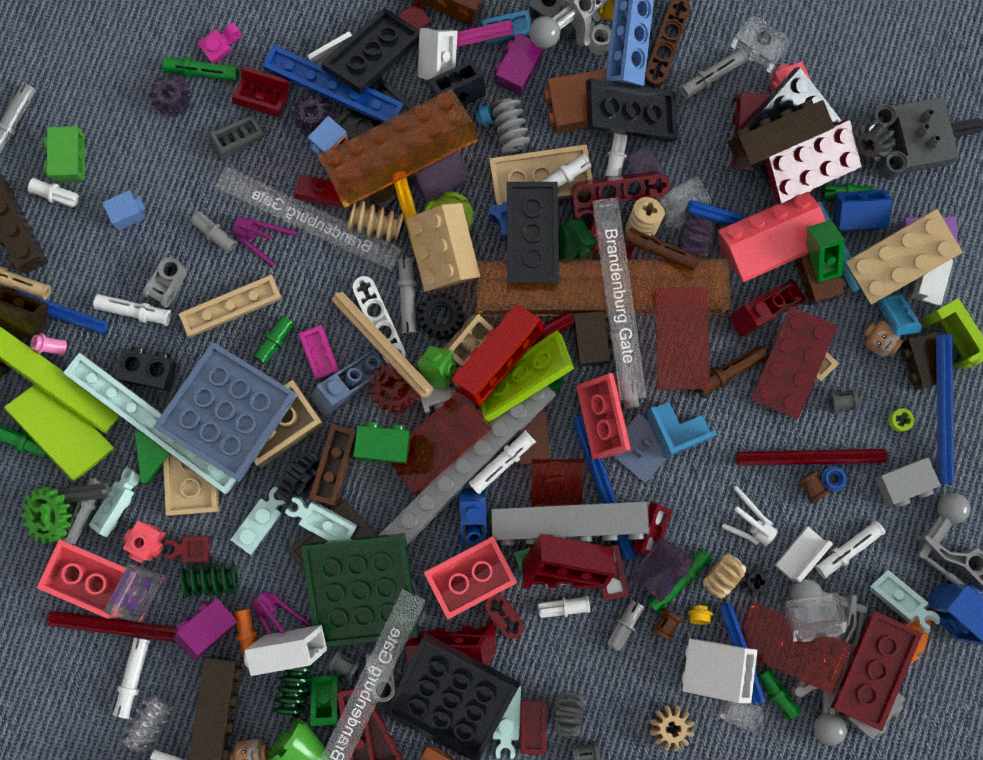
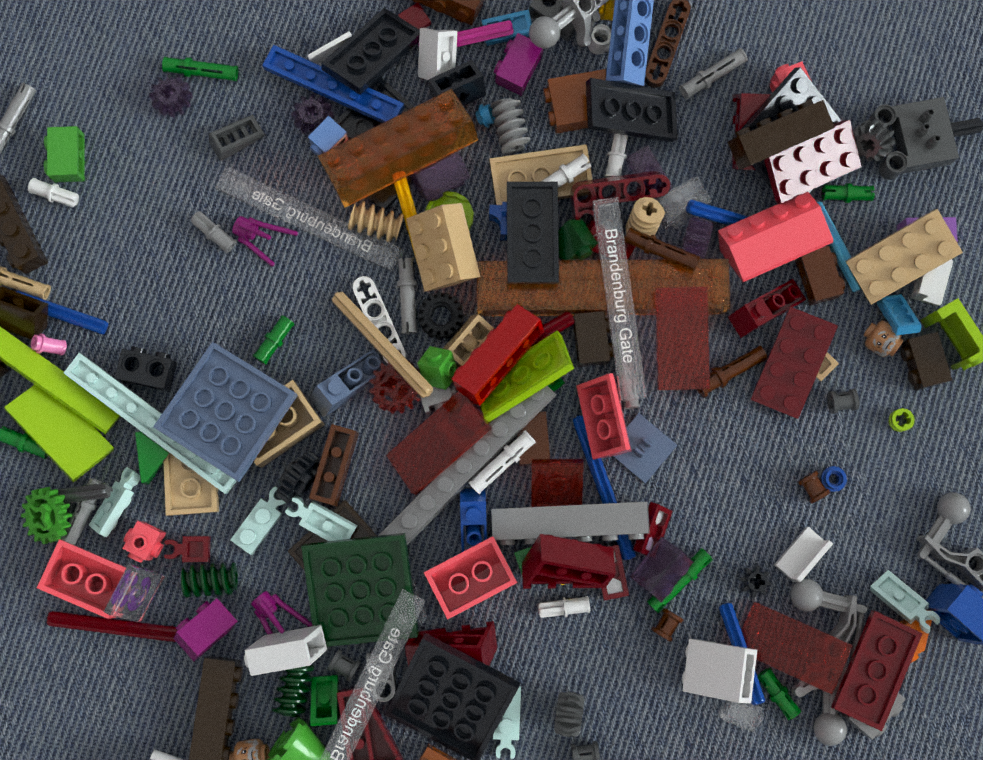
white pin [93,294,172,326] -> none
medium blue brick [102,190,146,230] -> none
white pin [112,637,150,719] -> none
clear piece [118,693,175,754] -> none
light grey piece [143,257,187,308] -> none
tan plate [179,274,282,338] -> none
dark pink plate [197,22,242,63] -> none
dark red bracket [232,67,289,117] -> none
orange pin [233,608,257,663] -> none
dark red plate [294,174,348,208] -> none
dark pink plate [298,325,340,381] -> none
green brick [354,422,411,464] -> none
dark red beam [485,594,524,639] -> none
dark red plate [520,700,547,755] -> none
light grey axle [607,599,645,651] -> none
dark azure panel [645,402,717,458] -> none
tan gear [650,705,694,751] -> none
yellow plate [687,605,713,625] -> none
tan gear [703,554,746,598] -> none
white plant [722,486,777,546] -> none
clear brick [731,14,792,73] -> none
dark red axle [736,449,888,466] -> none
clear brick [785,592,847,642] -> none
green slope [807,220,845,283] -> none
white pin [815,520,885,579] -> none
blue brick [833,190,892,232] -> none
light grey brick [874,457,941,508] -> none
blue axle [936,333,954,484] -> none

